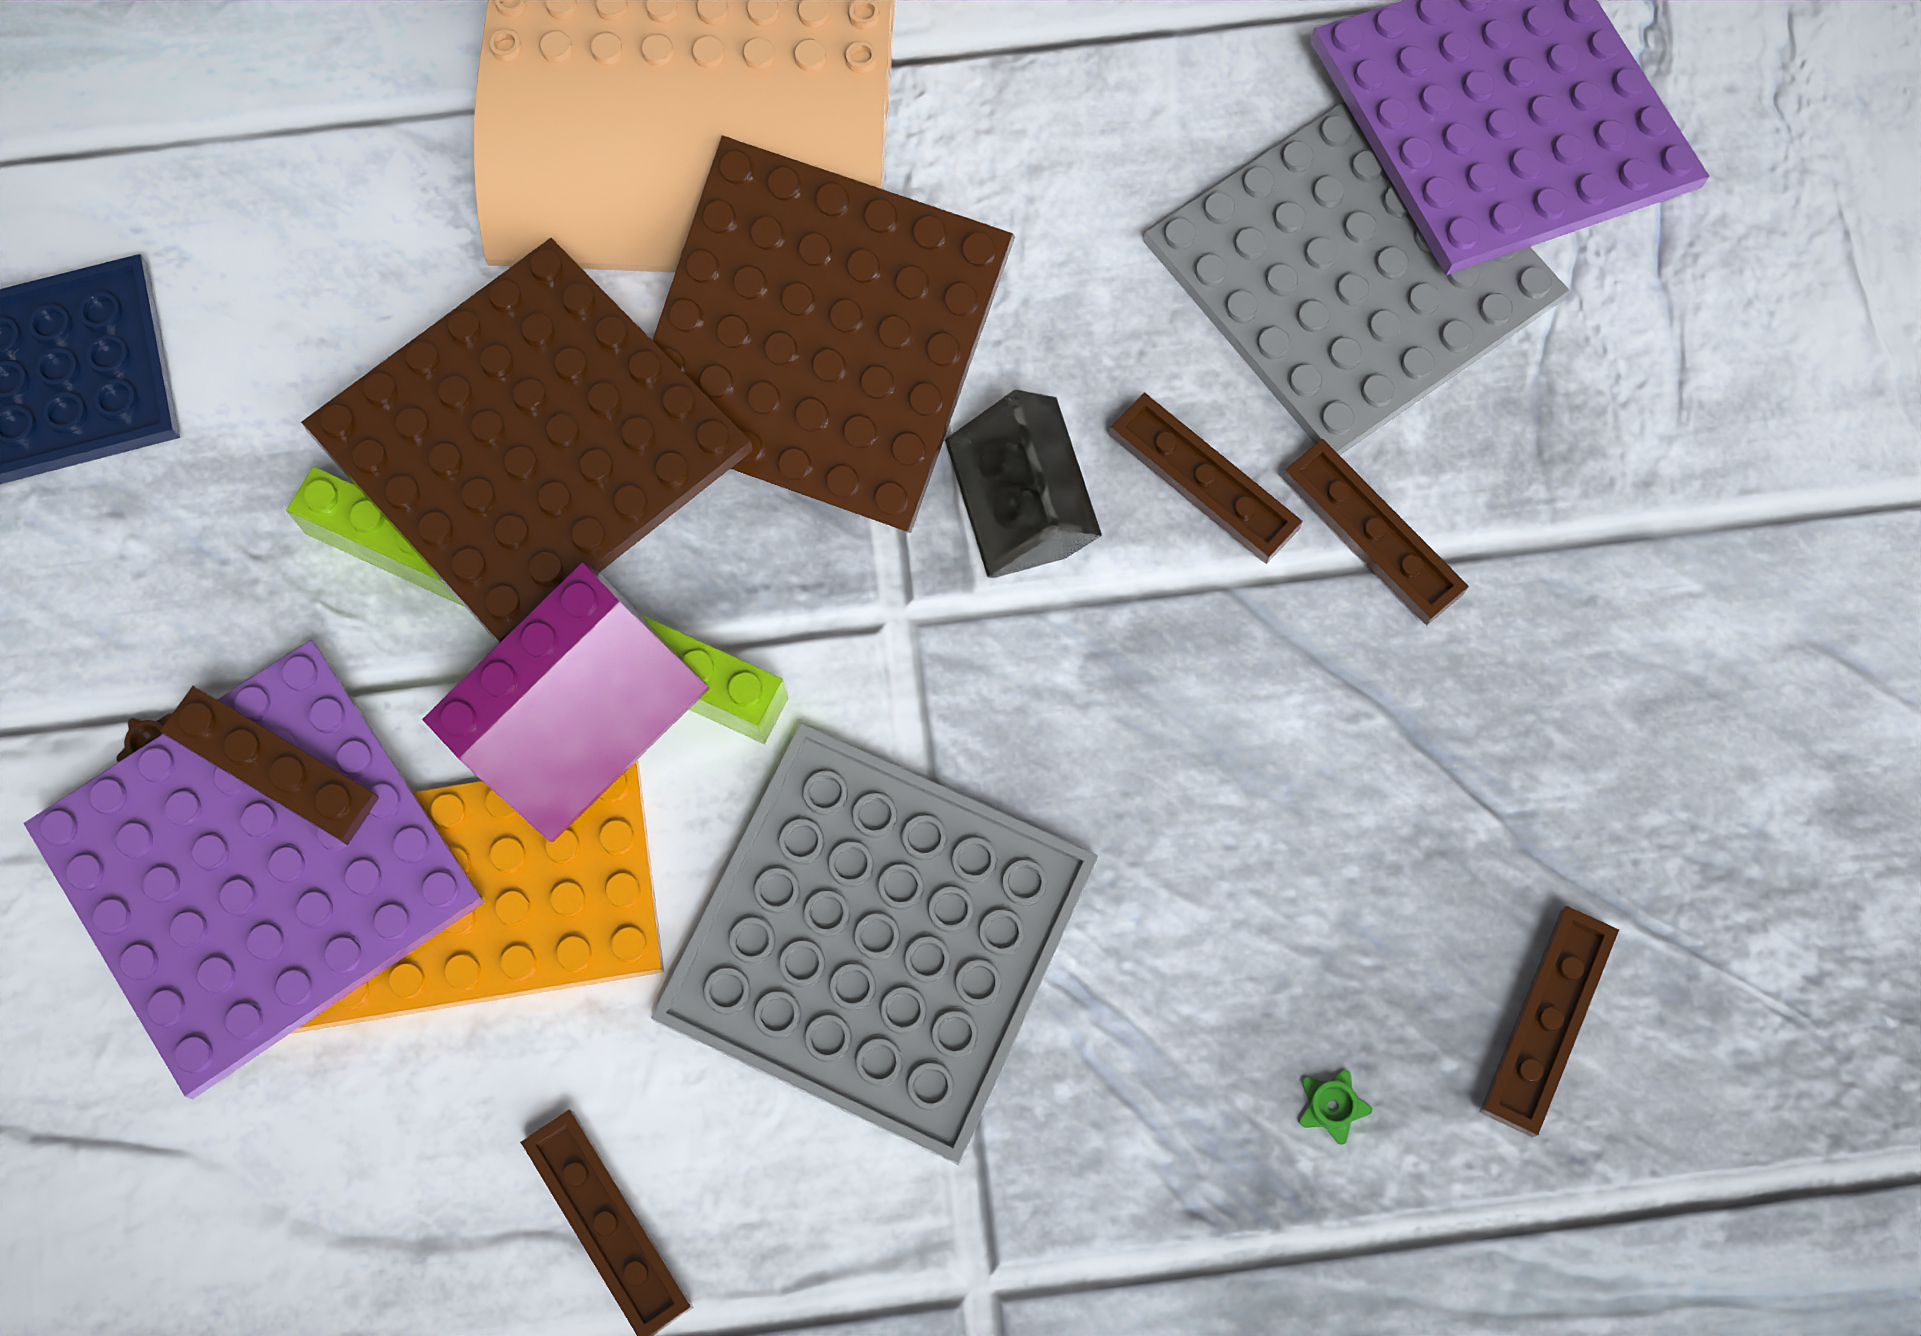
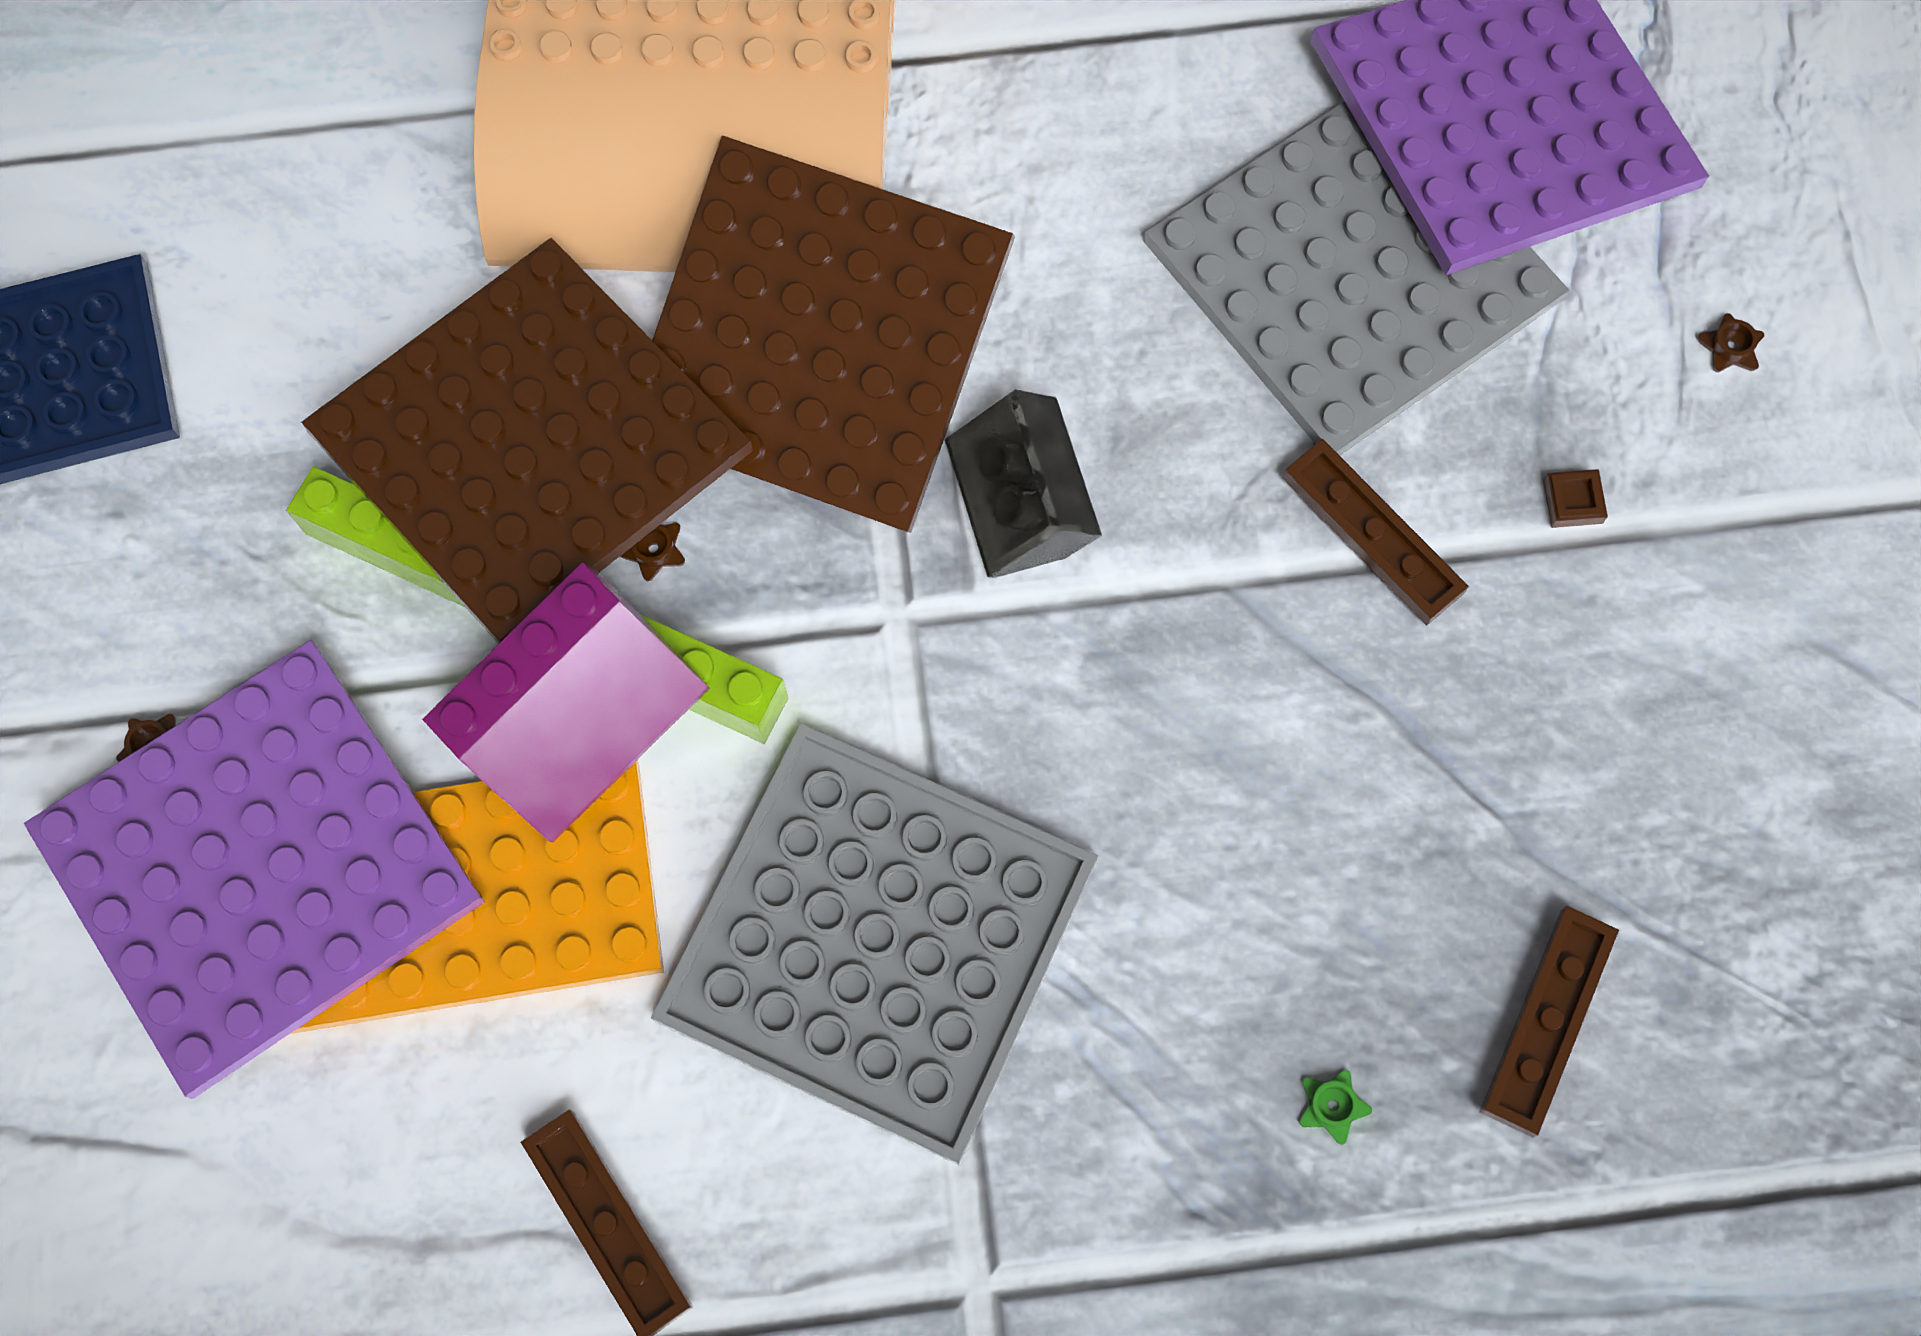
reddish brown plate [160,686,379,846] -> none
reddish brown plate [1109,392,1303,565] -> none
none -> reddish brown plate [620,523,685,582]
none -> reddish brown tile [1543,469,1608,528]
none -> reddish brown plate [1698,313,1765,373]

